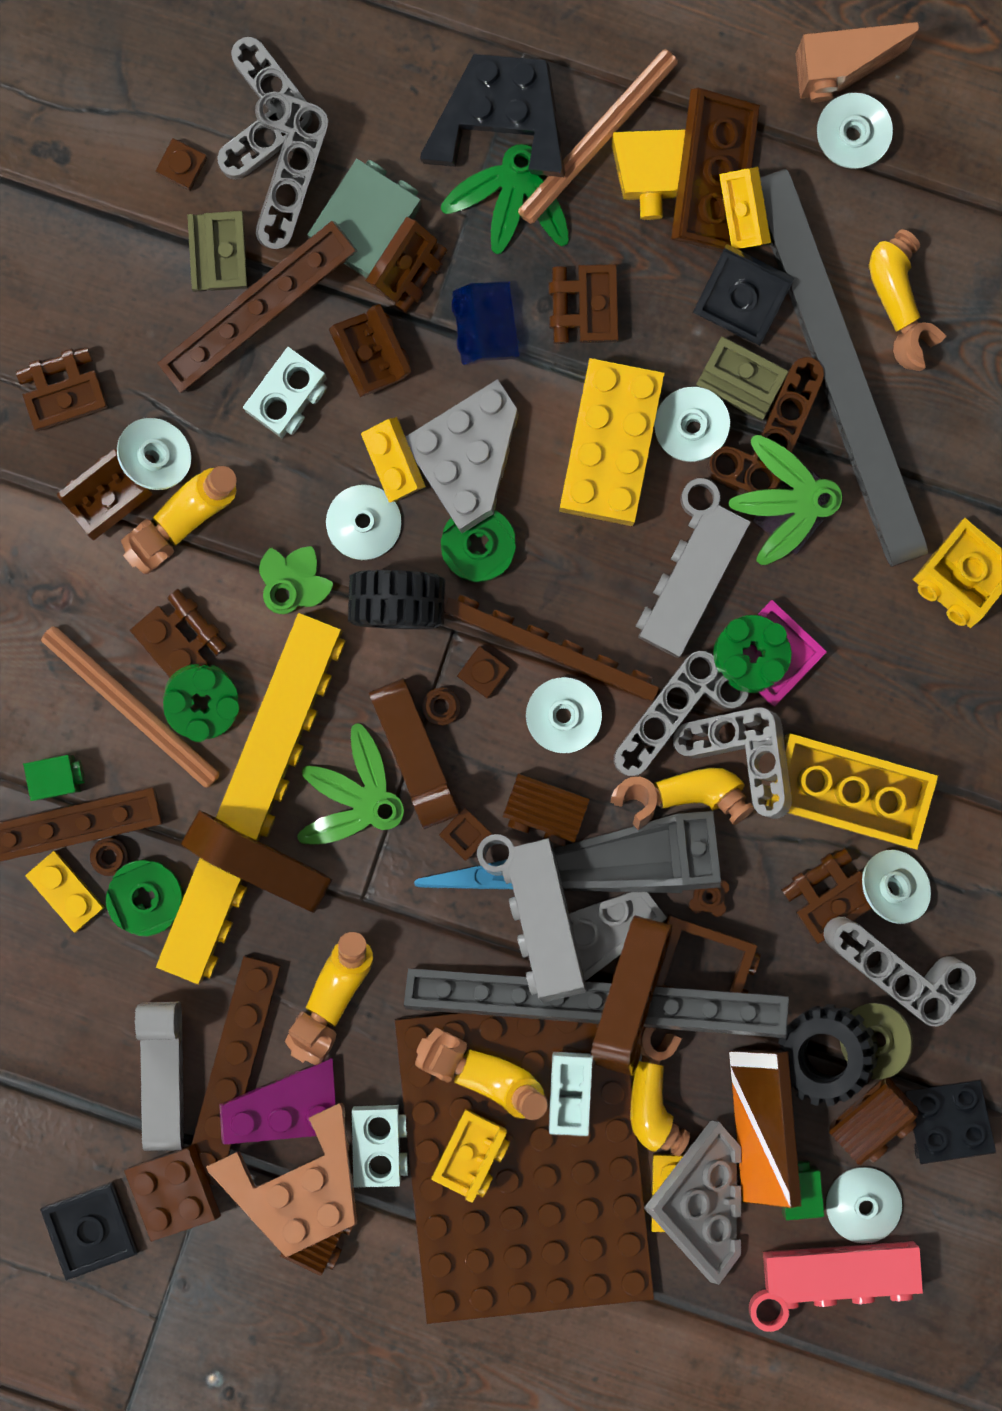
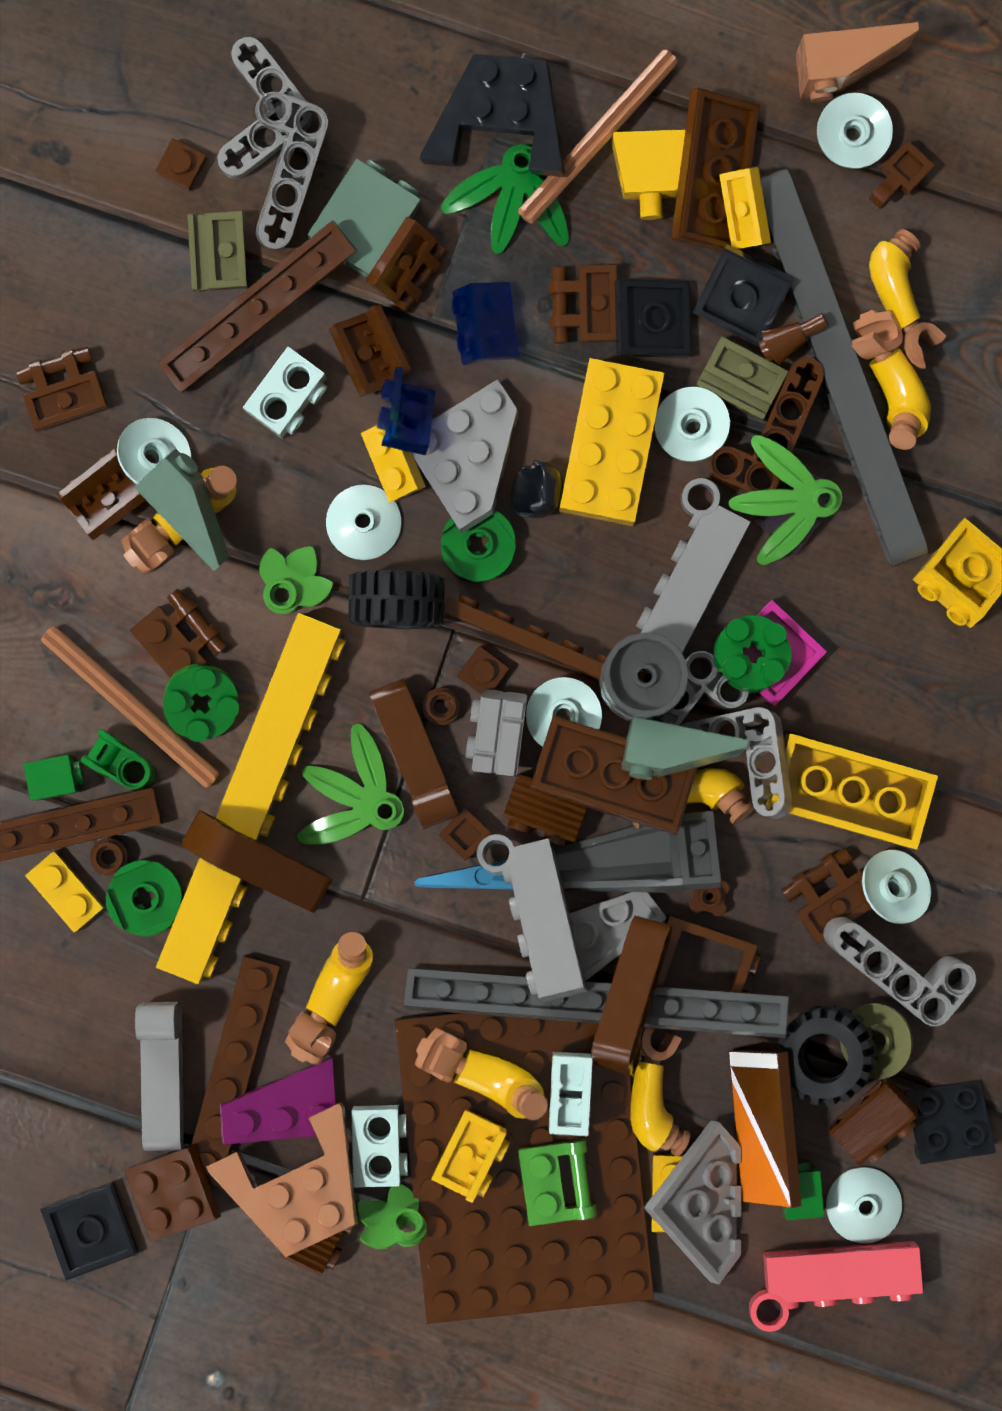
none -> green piece [80,728,156,790]
none -> sand green slope [134,449,229,571]
none -> bright green plate [357,1184,427,1249]
none -> clear blue bracket [377,367,435,456]
none -> light grey brick [465,689,527,776]
none -> black hair [511,460,563,519]
none -> bright green plate [518,1139,597,1226]
none -> reddish brown tile [530,715,697,835]
none -> dark grey wheel [599,632,689,721]
none -> black tile [615,279,692,358]
none -> sand green slope [621,717,747,780]
none -> reddish brown cone [759,313,829,365]
none -> piece [851,310,931,450]
none -> reddish brown plate [869,139,935,209]

